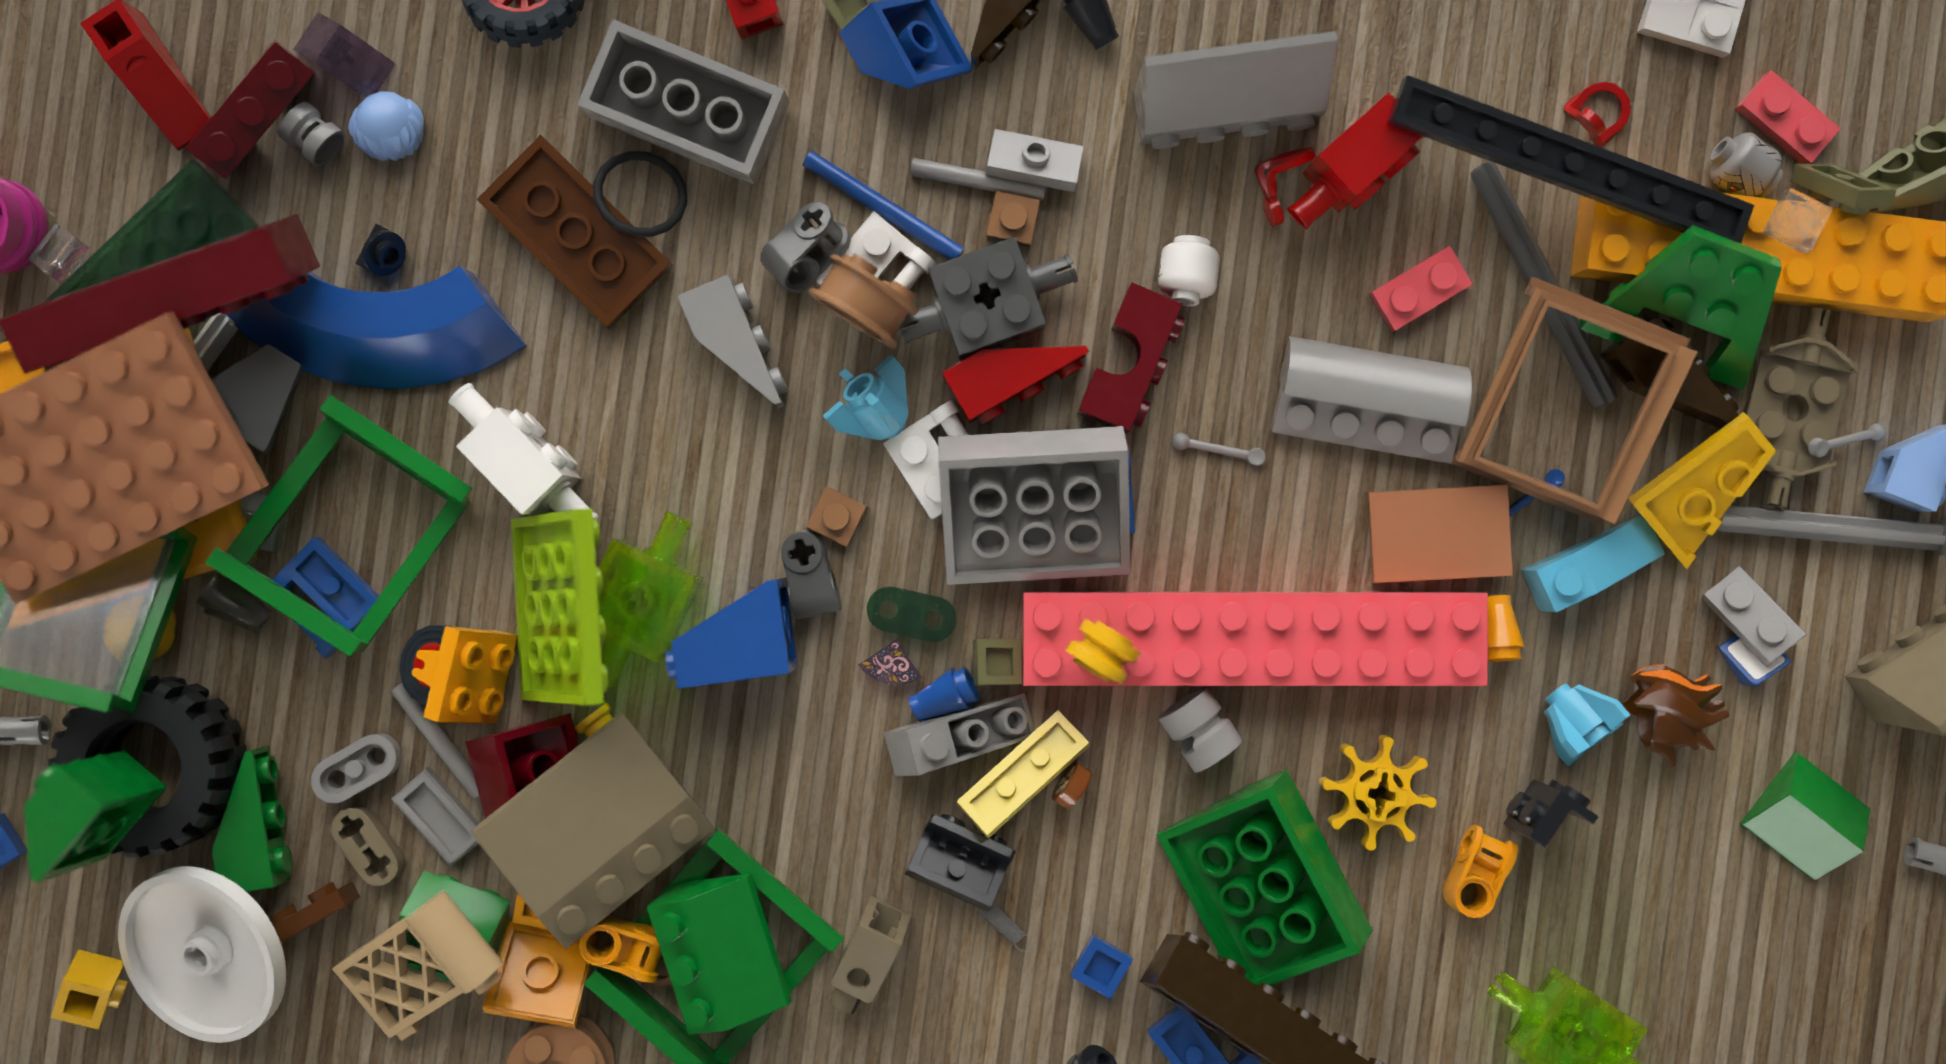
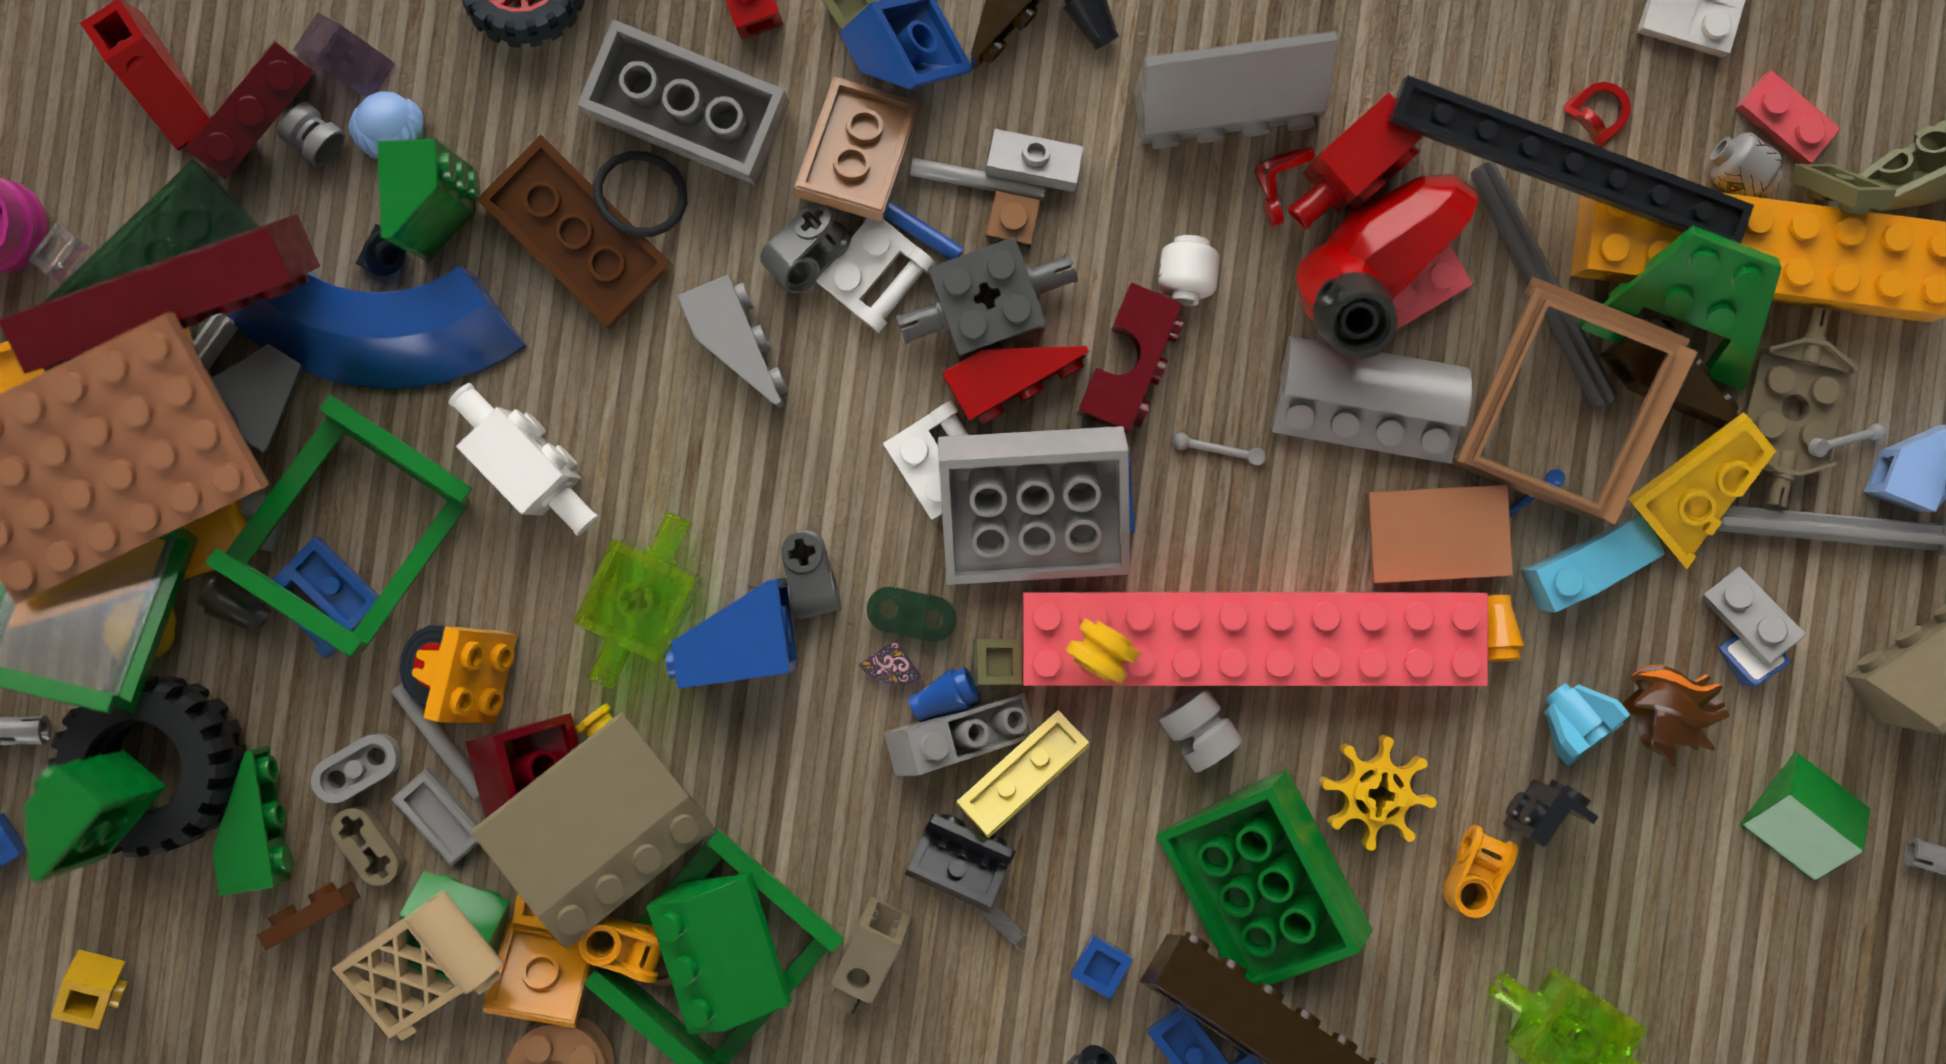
white dish [118,866,286,1043] -> none
lime plate [511,508,608,705] -> none
medium nougat plate [806,486,868,547] -> none
medium nougat wheel [808,254,919,349] -> none
medium azure brick [823,354,909,440] -> none
dark orange tile [1051,762,1092,809] -> none
clear plate [1762,188,1833,253] -> none
none -> green slope [377,138,481,259]
none -> medium nougat tile [794,76,921,222]
none -> red piece [1296,174,1479,358]

